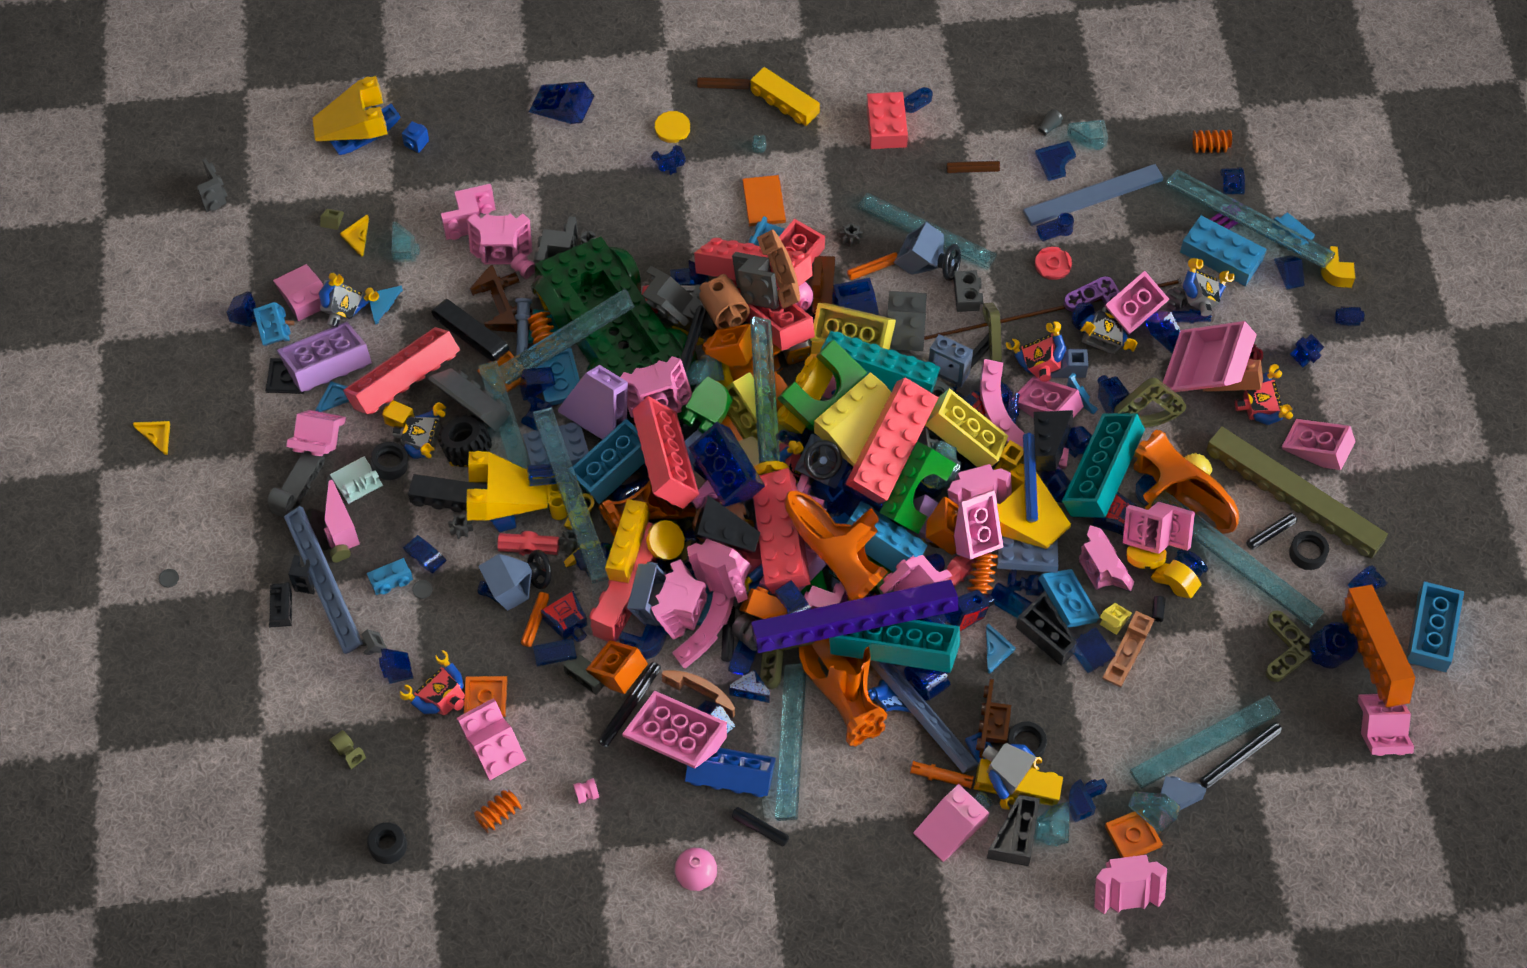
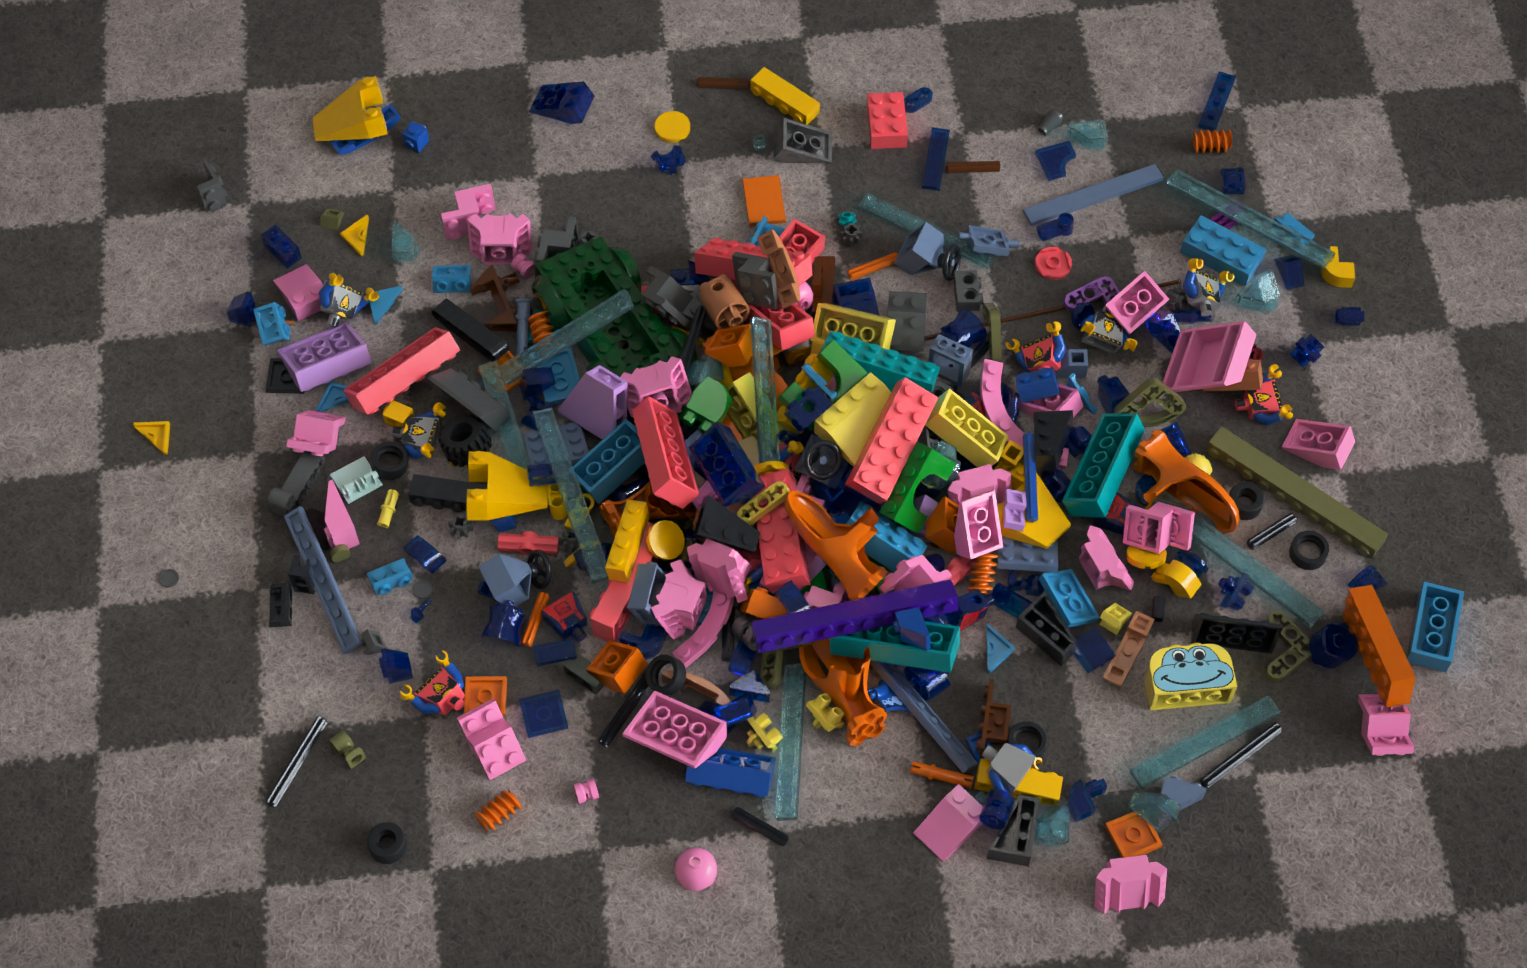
none -> clear blue brick [261,224,302,269]
none -> axle [266,716,327,807]
none -> light yellow axle [377,489,399,528]
none -> clear blue hand [411,598,432,623]
none -> dark azure bracket [432,265,471,293]
none -> clear blue hat [480,600,526,647]
none -> clear blue tile [519,690,569,738]
none -> black tyre [645,654,686,695]
none -> clear blue slope [717,692,757,727]
none -> light yellow beam [737,481,790,525]
none -> light yellow hips [746,713,783,752]
none -> flat silver slope [773,118,832,163]
none -> clear blue brick [784,386,833,432]
none -> dark azure tile [801,363,837,399]
none -> light yellow hips [806,693,845,732]
none -> teal plate [838,212,857,227]
none -> blue slope [892,607,931,651]
none -> clear blue tile [922,127,950,191]
none -> clear blue hat [940,308,987,348]
none -> sand blue plate [957,225,1020,256]
none -> clear blue wheel [979,789,1015,830]
none -> lavender slope [1003,489,1026,531]
none -> blue brick [1015,367,1060,403]
none -> brick [1145,643,1237,710]
none -> clear blue hips [1160,422,1192,457]
none -> black slope [1191,613,1283,654]
none -> clear blue tile [1198,71,1236,131]
none -> clear blue hips [1219,572,1254,611]
none -> black tyre [1229,482,1264,520]
none -> clear light blue slope [1234,269,1281,312]

